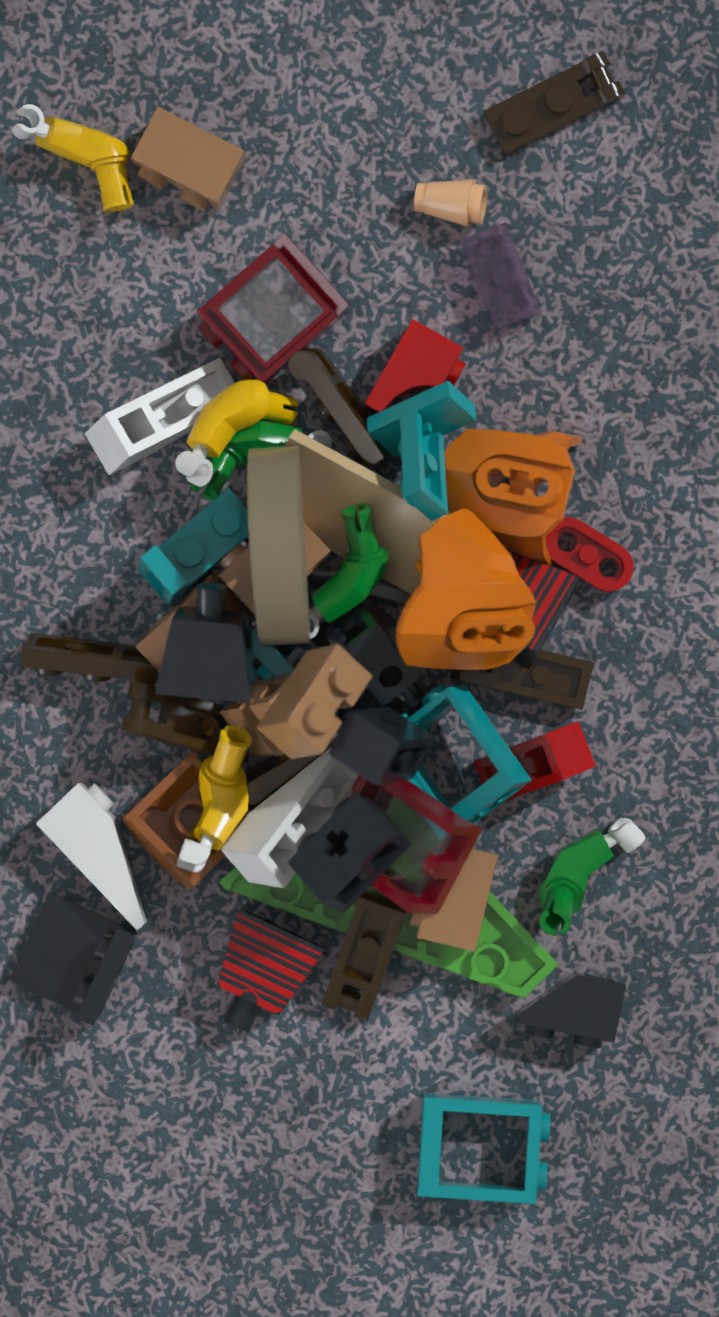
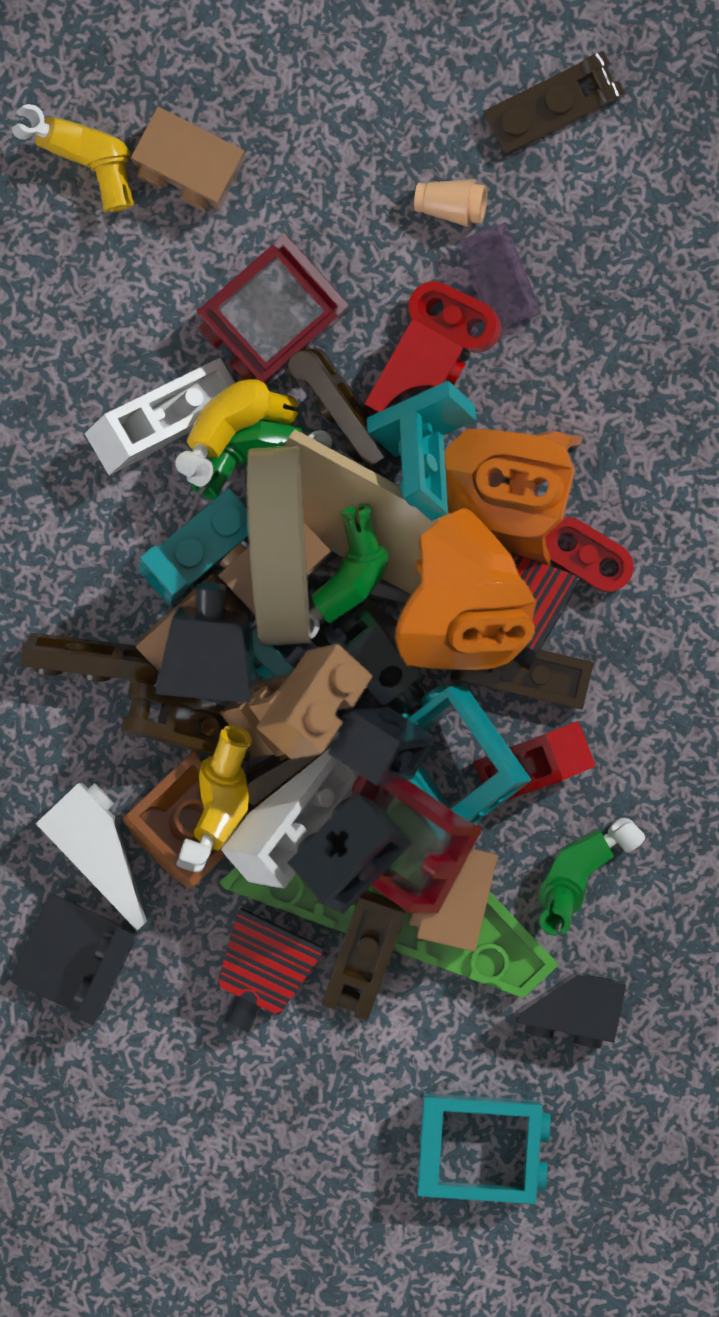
none -> red plate [408,281,501,353]

